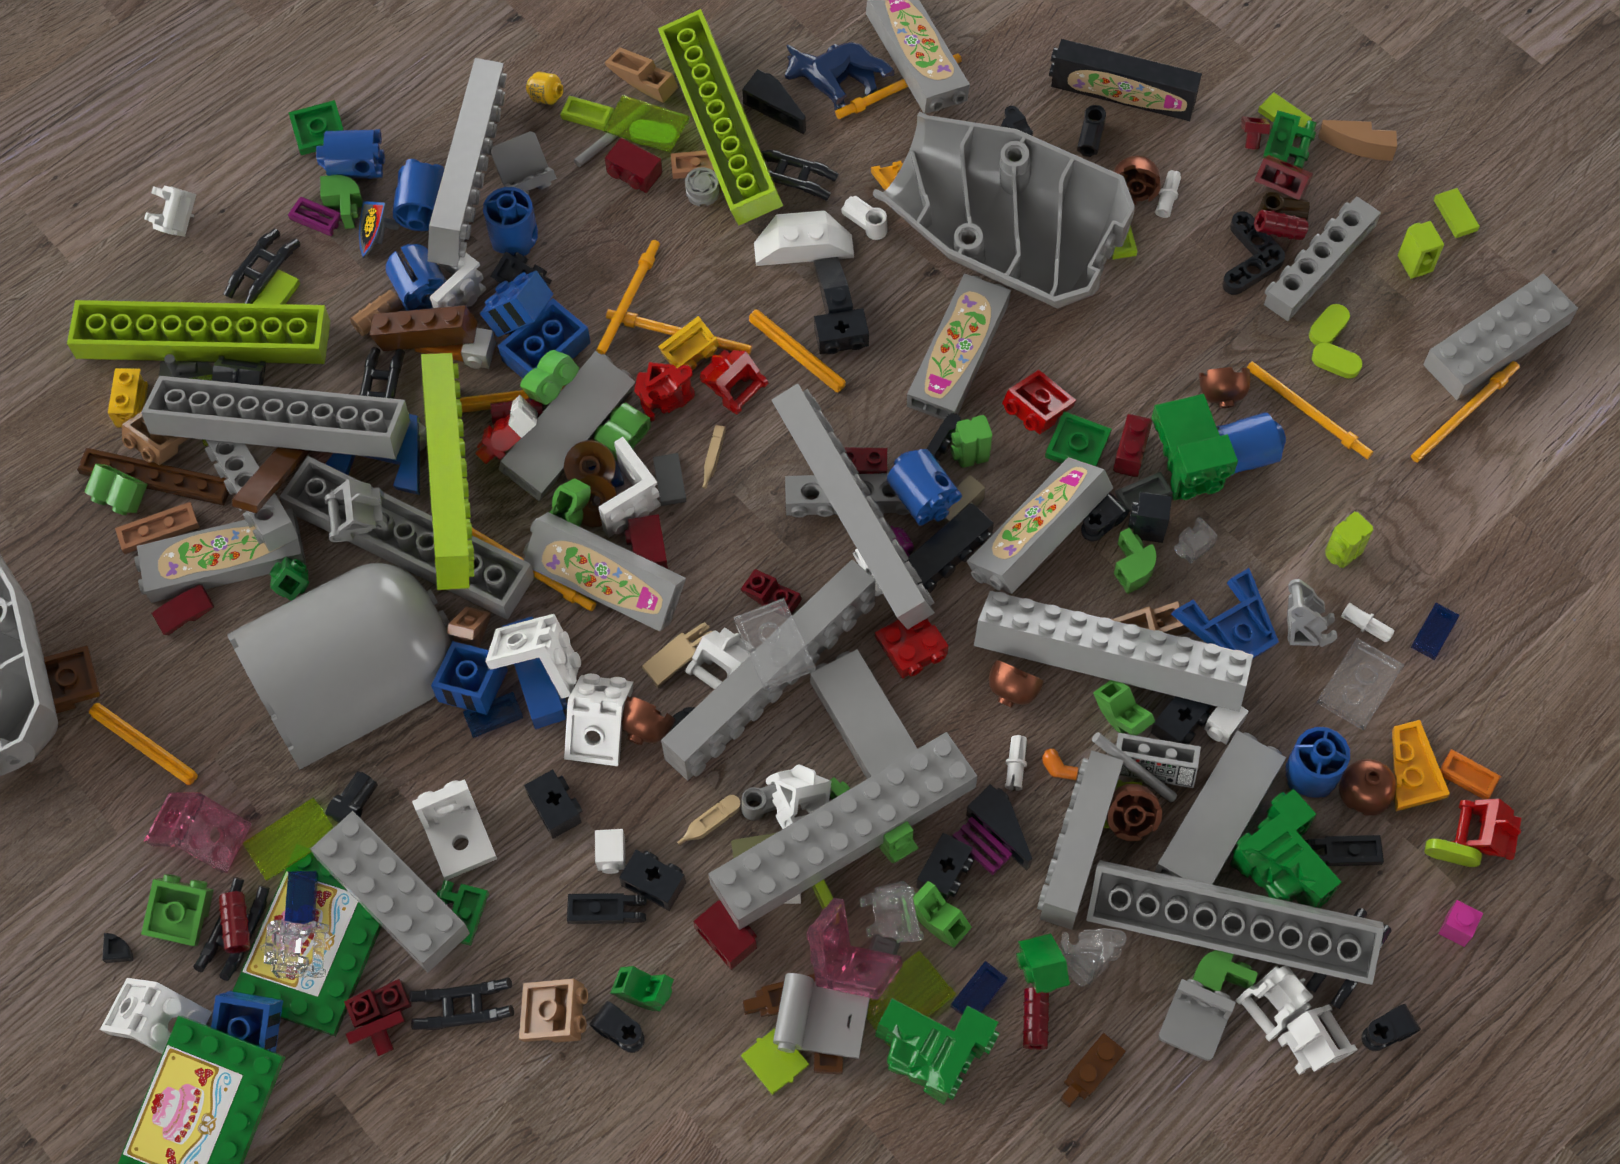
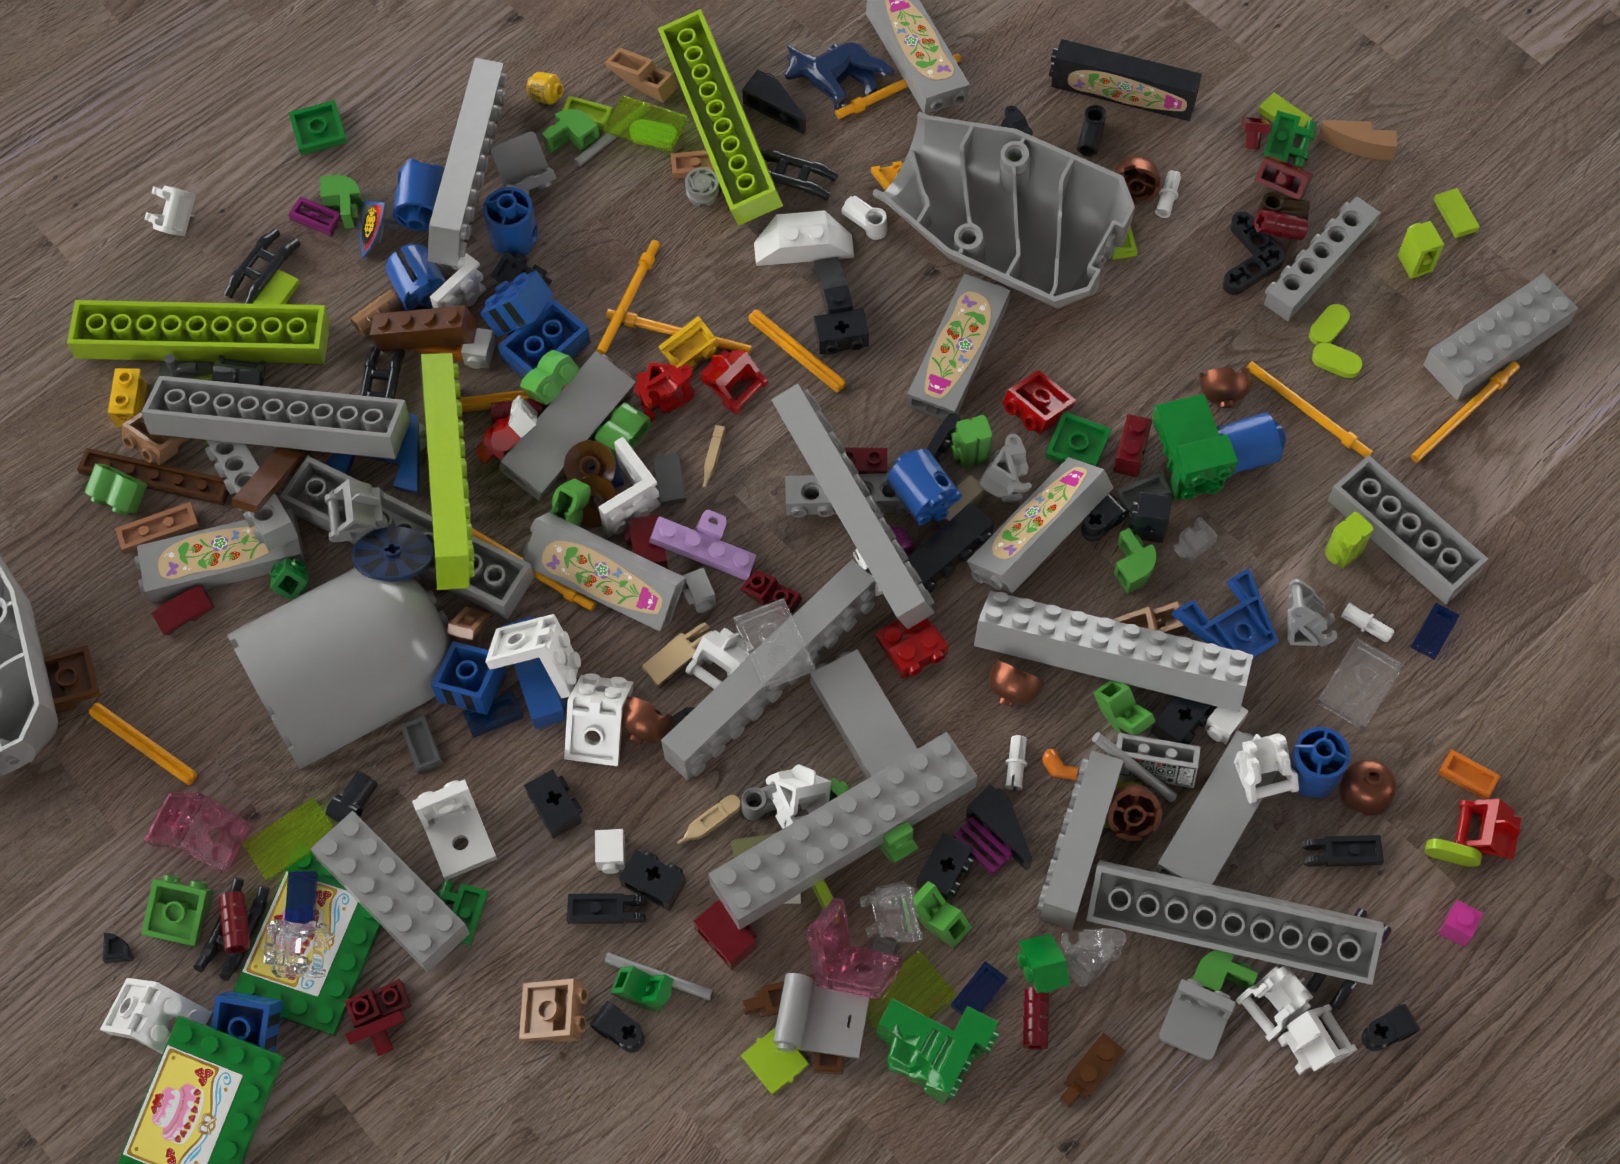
blue cylinder [316,129,385,179] -> none
black piece [409,977,514,1030] -> none
dark red brick [605,138,663,193] -> none
green brick [1230,789,1342,908] -> none
light orange wing [1392,720,1450,811] -> none
none -> dark blue piece [352,527,433,582]
none -> dark grey tile [400,715,444,775]
none -> bright green brick [542,109,600,154]
none -> light grey bar [604,952,714,1001]
none -> lavender plate [649,510,756,580]
none -> light grey brick [682,568,716,613]
none -> light grey piece [979,434,1032,503]
none -> white piece [1234,733,1299,804]
none -> light grey brick [1328,455,1488,605]

